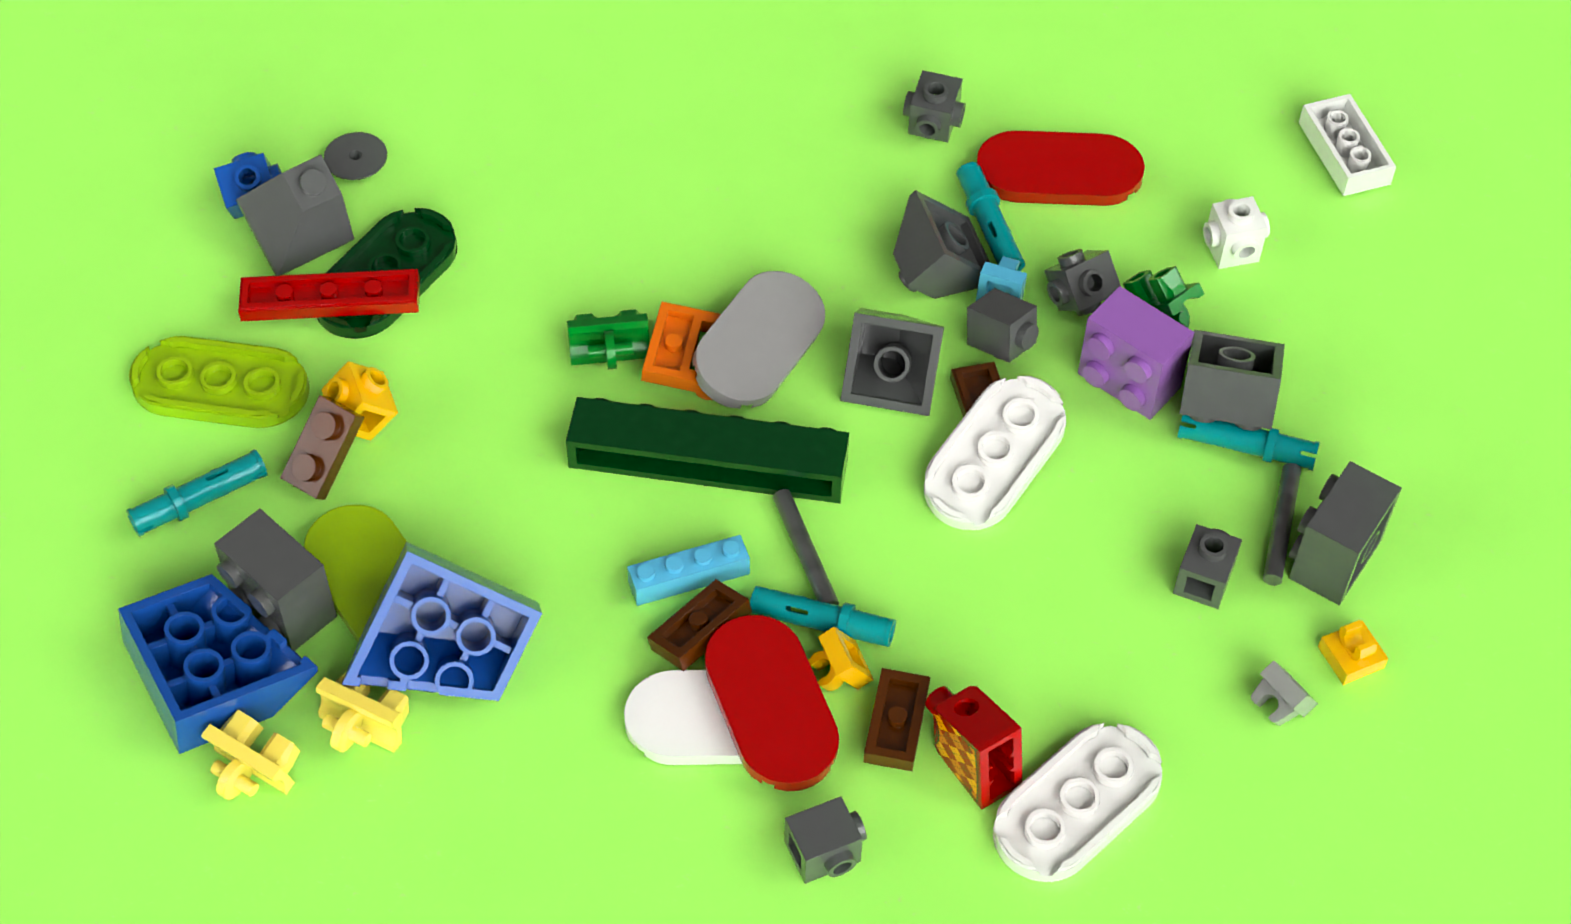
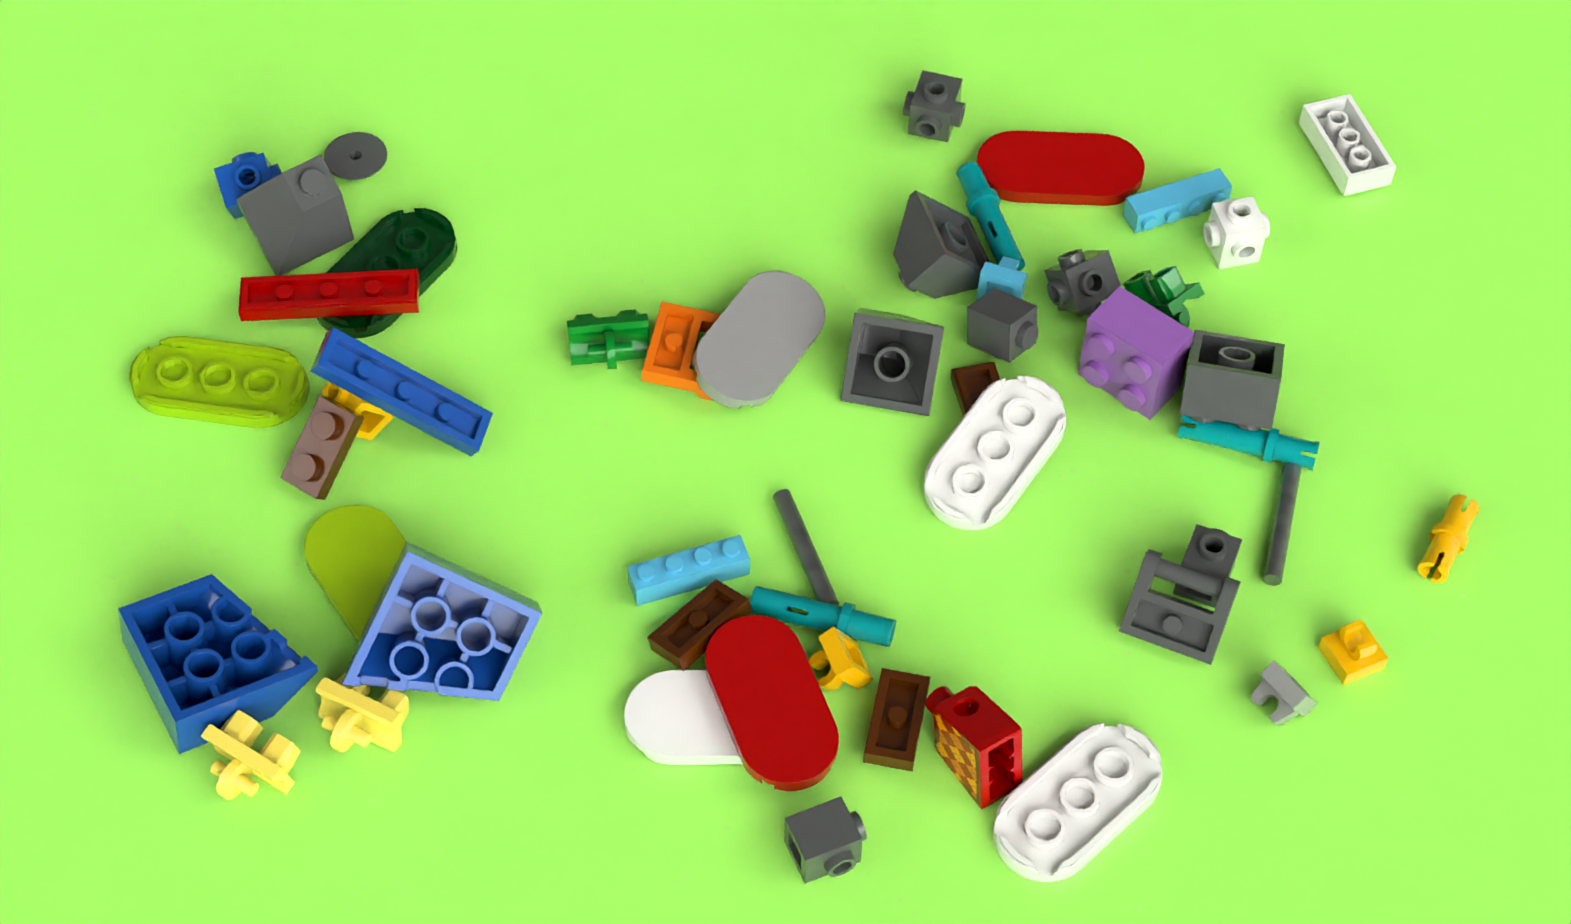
teal pin [126,449,268,537] -> none
dark grey brick [214,508,337,651] -> none
dark green brick [566,397,849,504] -> none
dark grey brick [1288,461,1402,606] -> none
none -> blue plate [310,327,493,456]
none -> dark grey plate [1119,549,1241,665]
none -> medium azure piece [1123,168,1232,233]
none -> yellow pin [1417,494,1479,583]

